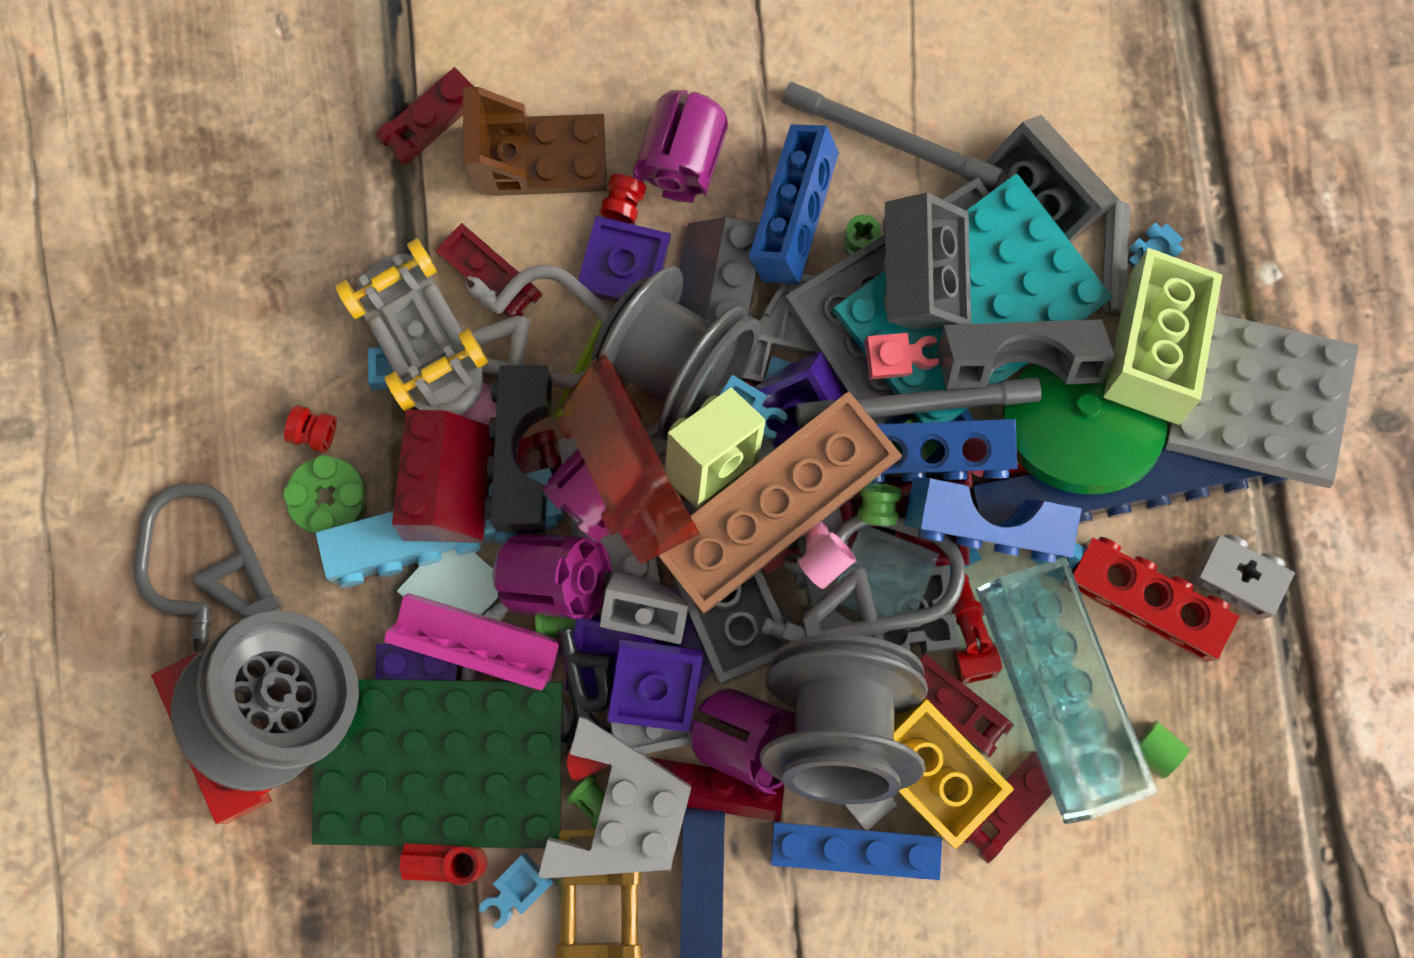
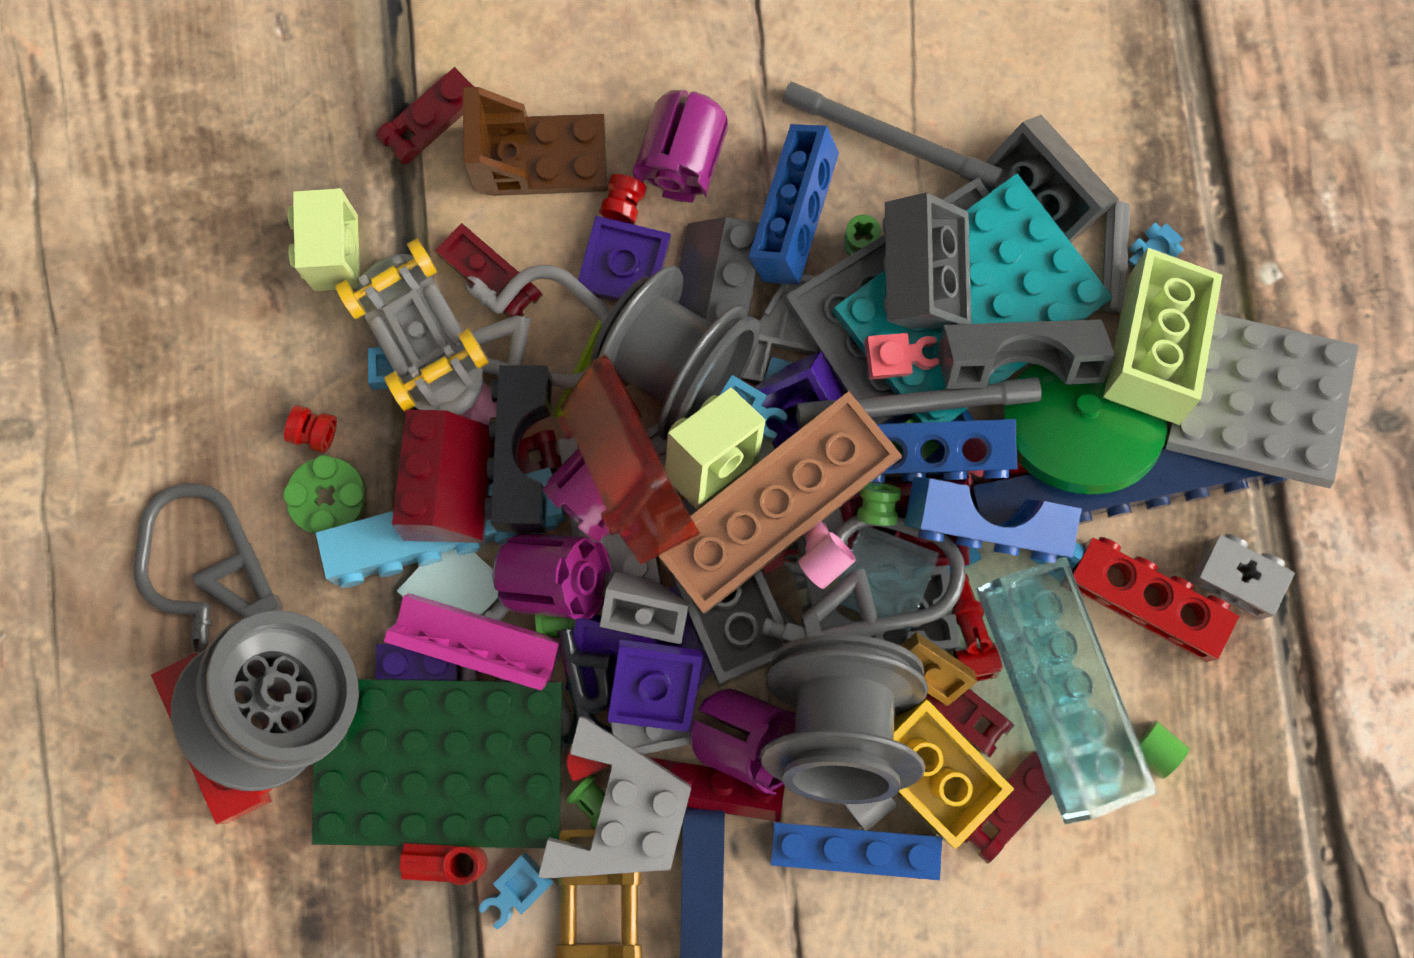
none -> yellowish green brick [288,188,360,291]
none -> pearl gold plate [900,632,977,706]

